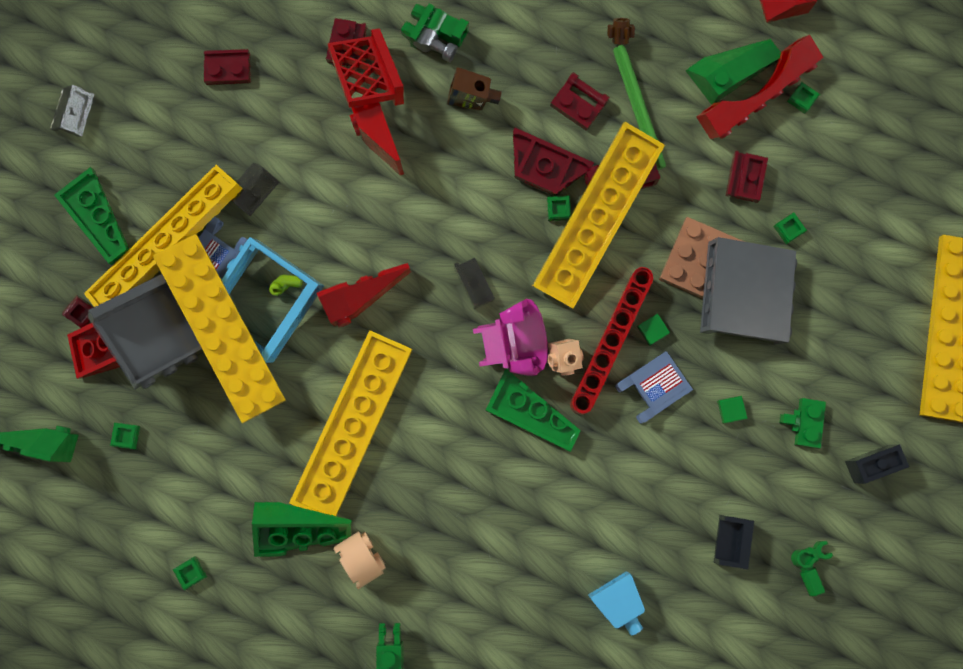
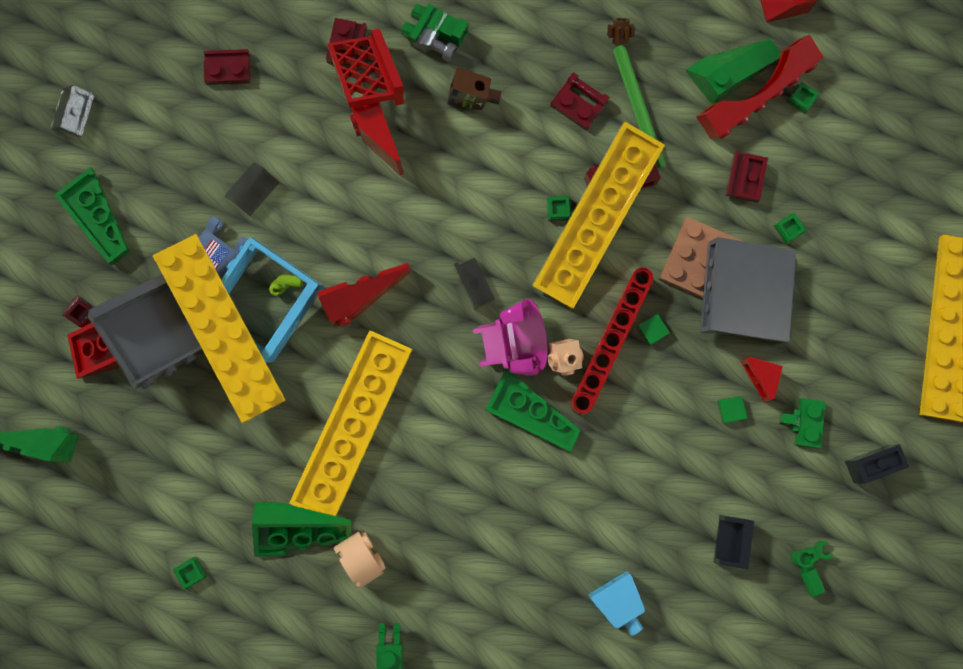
yellow plate [84,165,243,307] -> none
green tile [110,422,140,449] -> none
dark red wing [513,128,594,196] -> none
sand blue flag [615,351,693,424] -> none
none -> red slope [740,357,783,402]

